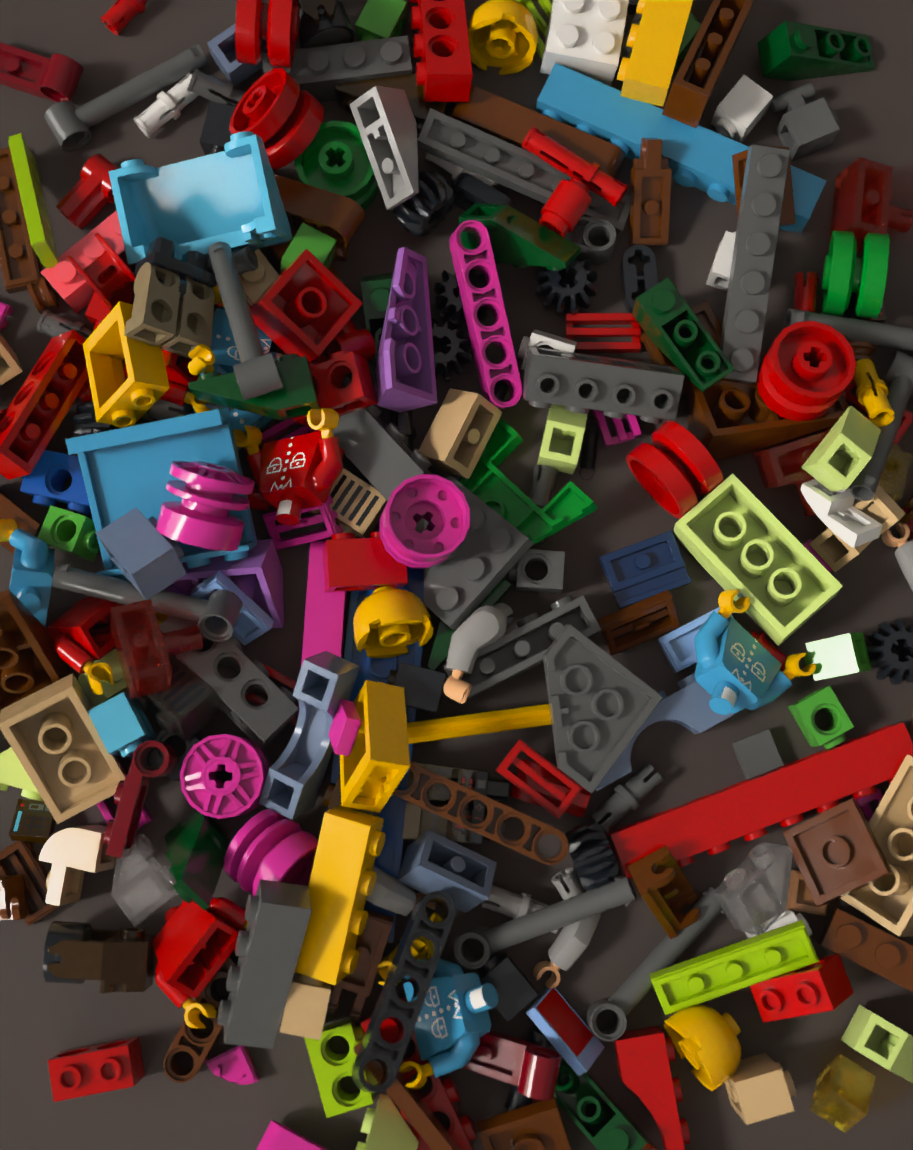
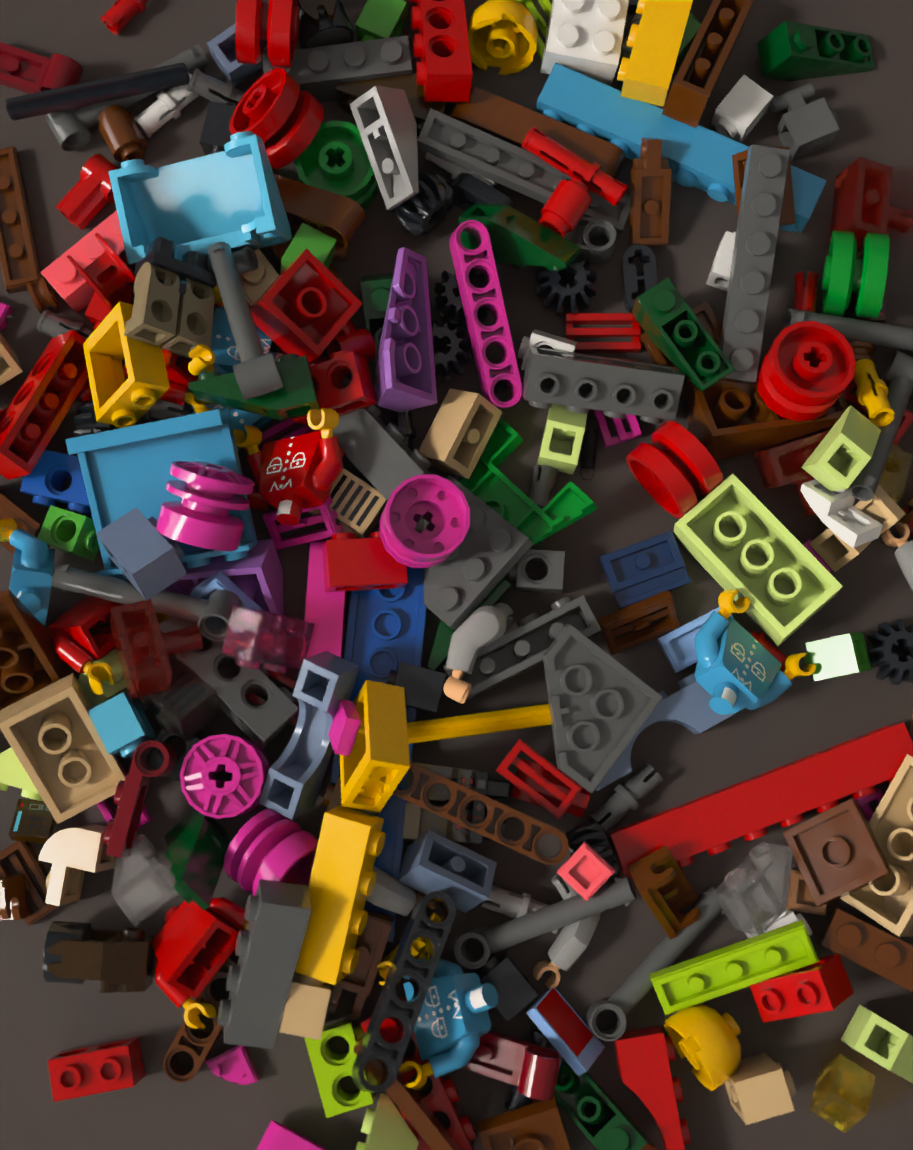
lime tile [8,133,59,269] -> none
yellow cylinder [353,586,434,658] -> none
dark grey tile [731,729,784,780] -> none
bright green brick [787,686,854,750] -> none
none -> black axle [5,62,190,121]
none -> reddish brown brick [98,105,148,162]
none -> clear pink brick [222,605,315,673]
none -> coral tile [557,841,615,901]

